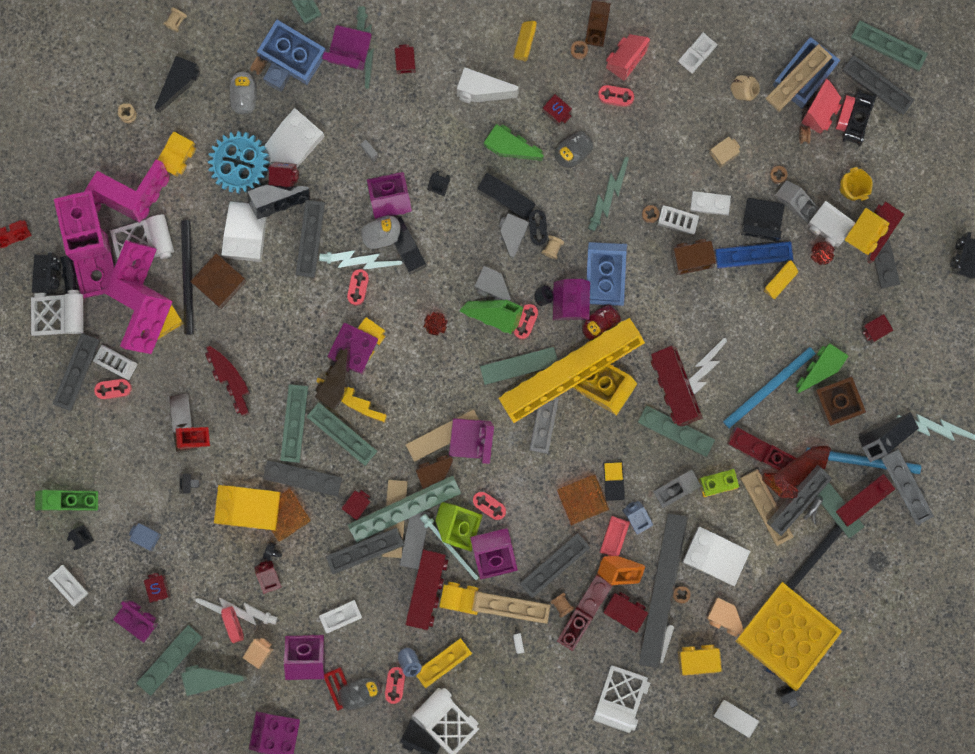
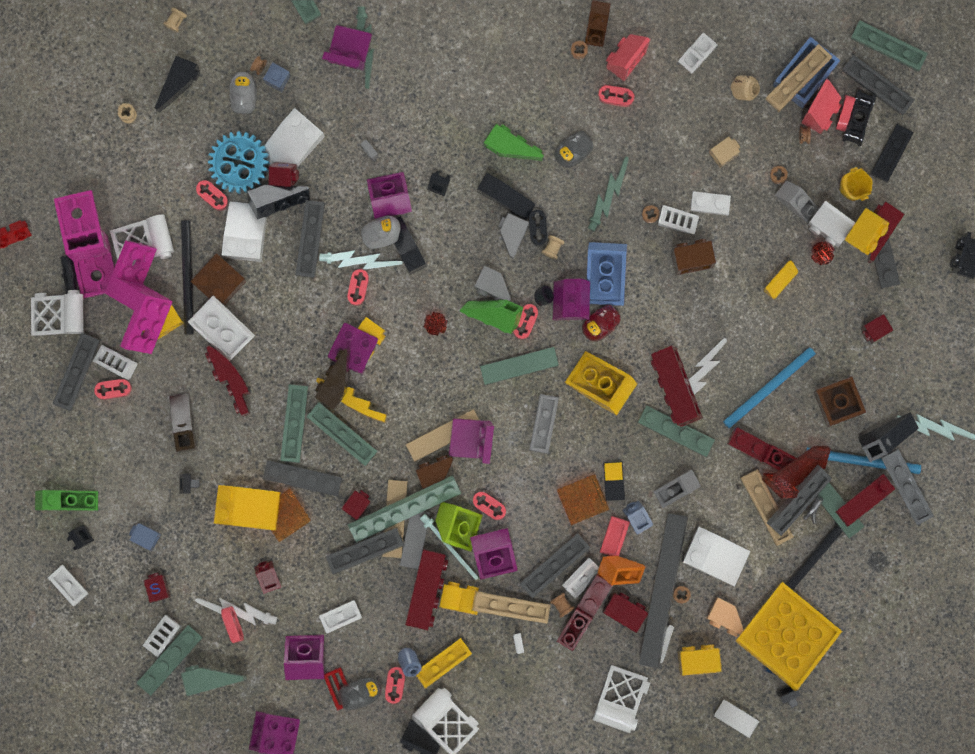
black bracket [32,251,61,294] -> none
dark pink bracket [72,159,169,223] -> none
magenta bracket [113,600,158,643] -> none
yellow brick [158,131,196,177] -> none
red slope [176,427,210,450] -> none
light nougat slope [243,638,273,669] -> none
medium blue brick [257,20,326,85] -> none
black tile [263,541,282,561] -> none
dark red brick [395,44,416,74] -> none
white slope [457,67,519,103] -> none
yellow brick [498,318,645,423] -> none
yellow slope [513,21,537,62] -> none
dark red brick [542,94,572,126] -> none
lime hips [698,469,739,498] -> none
blue tile [715,241,793,269] -> none
black bracket [741,198,785,242] -> none
bright green slope [796,343,848,394] -> none
none -> white slope [143,615,182,657]
none -> white tile [188,296,255,361]
none -> coral beam [196,180,228,211]
none -> white plate [562,558,599,599]
none -> black tile [870,124,914,183]

